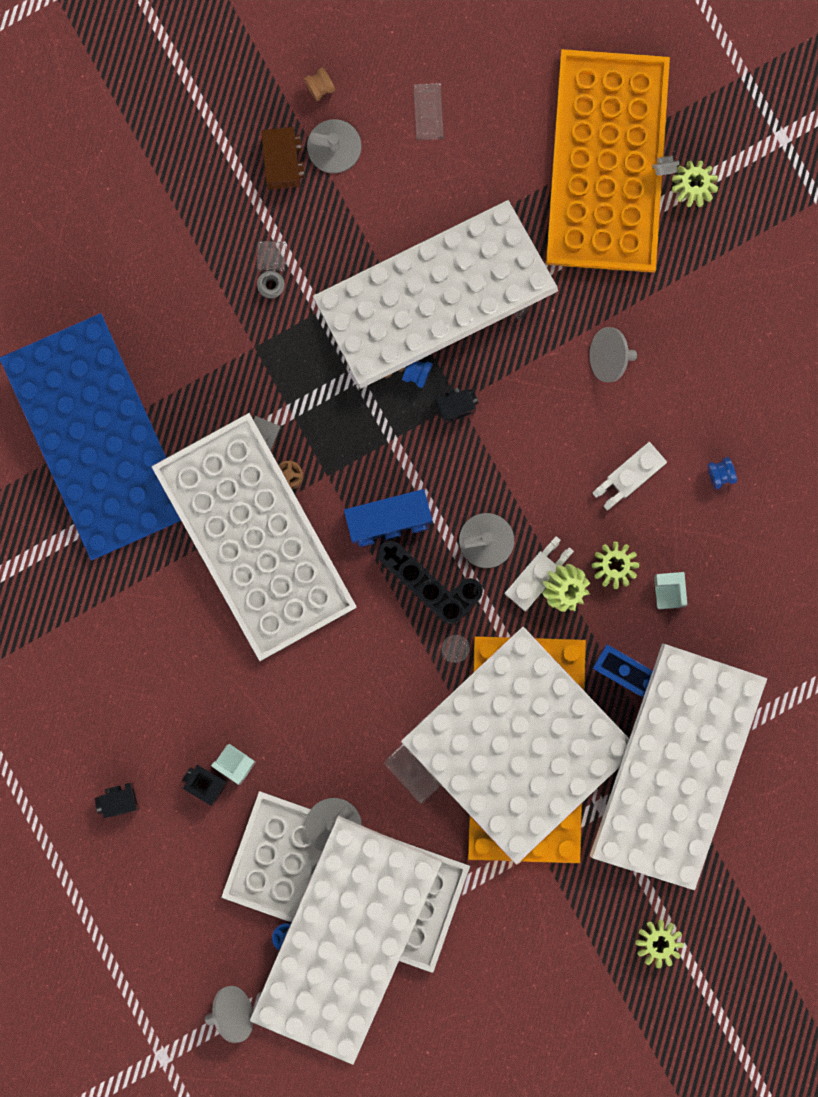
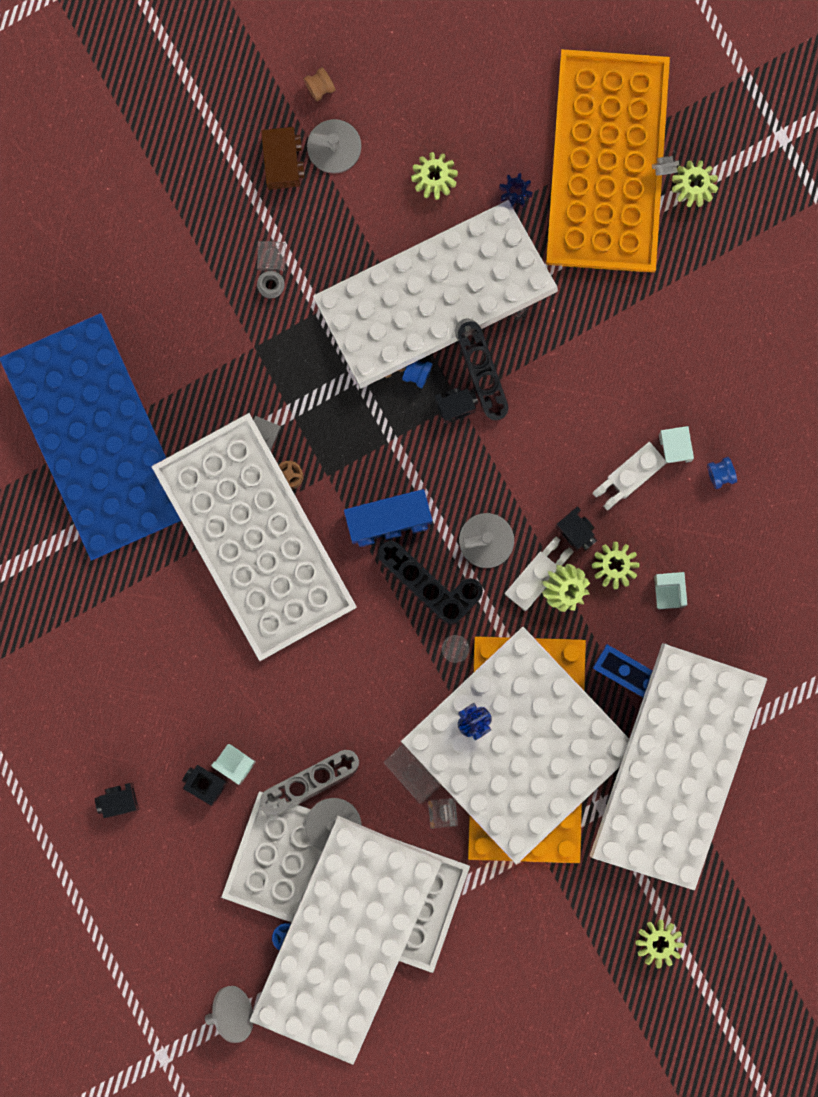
clear plate [414,83,443,140] -> none
light grey shield [590,327,637,382] -> none
none -> light grey beam [260,750,359,816]
none -> yellowish green gear [411,152,458,200]
none -> clear plate [428,798,458,829]
none -> black beam [455,318,509,420]
none -> clear blue gear [458,703,492,741]
none -> clear blue gear [499,173,533,207]
none -> black brick [555,506,598,552]
none -> light aqua panel [659,426,694,463]

